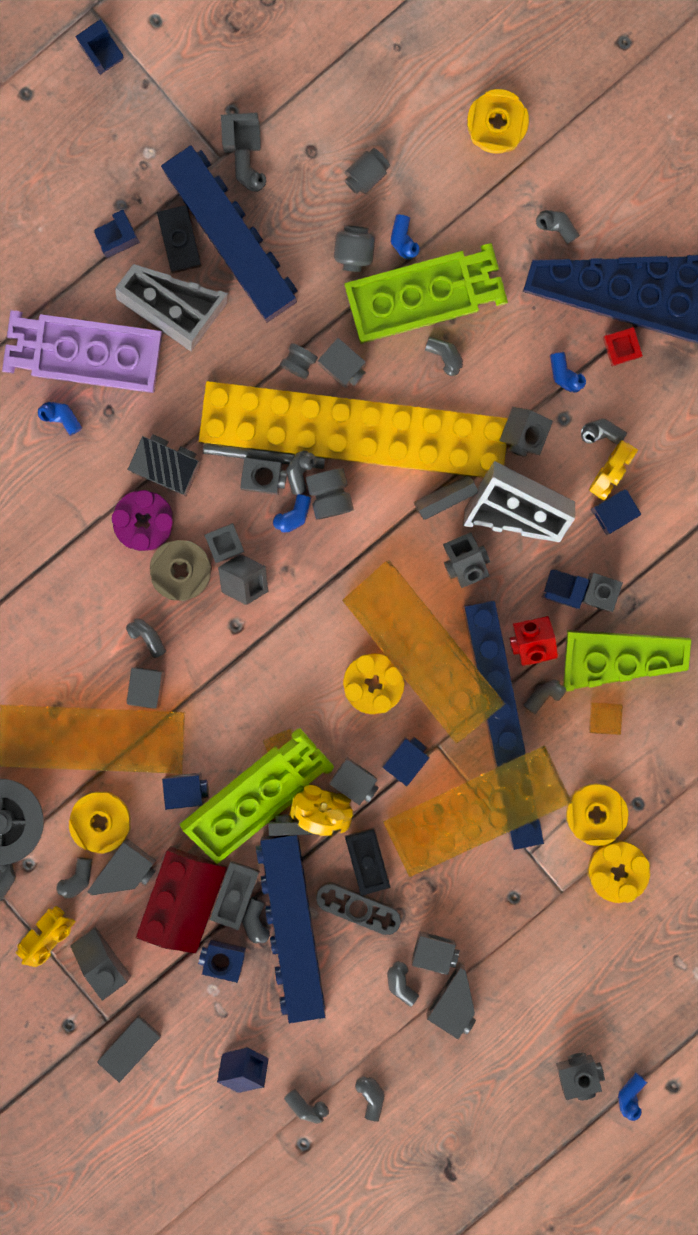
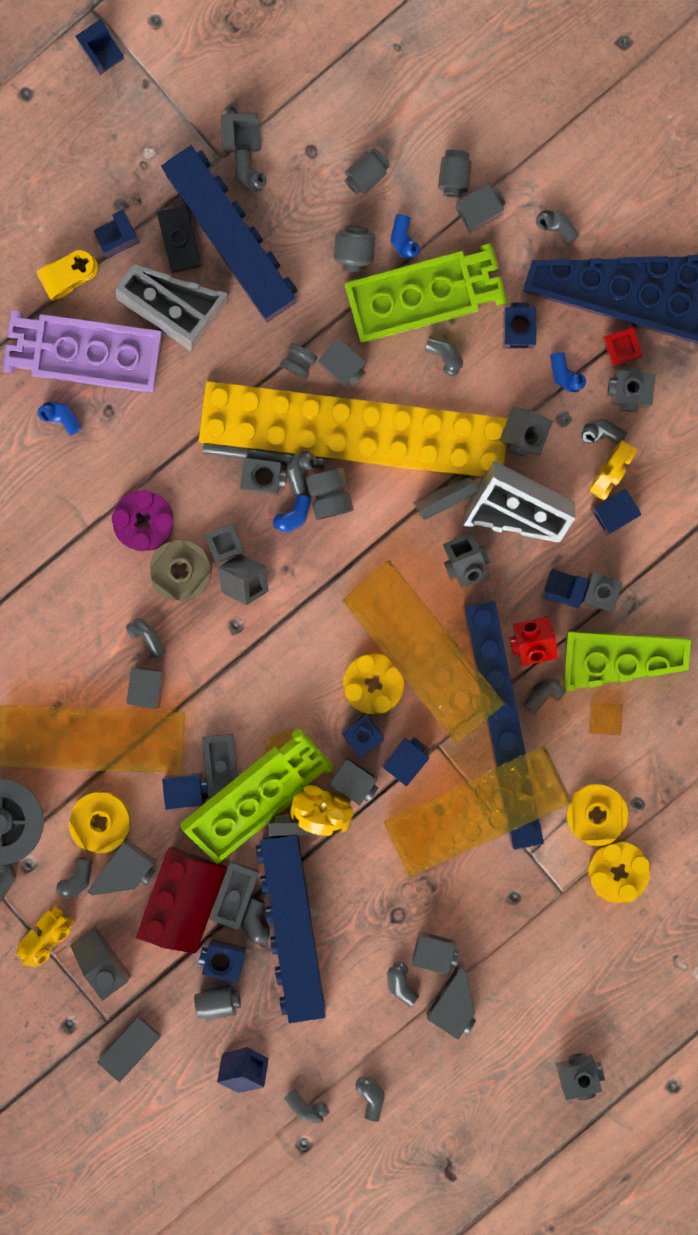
brick [127,434,201,497] -> none
dark grey beam [316,882,401,935] -> none
black plate [345,828,391,896] -> none
yellow plate [467,89,529,154] -> none
blue arm [618,1072,647,1121] -> none
none -> yellow piece [36,250,99,301]
none -> dark grey brick [194,984,241,1020]
none -> dark grey plate [202,734,238,798]
none -> dark blue brick [342,713,385,758]
none -> dark grey brick [438,150,472,198]
none -> dark grey brick [455,183,505,234]
none -> dark blue brick [503,302,536,349]
none -> dark grey brick [607,366,656,412]

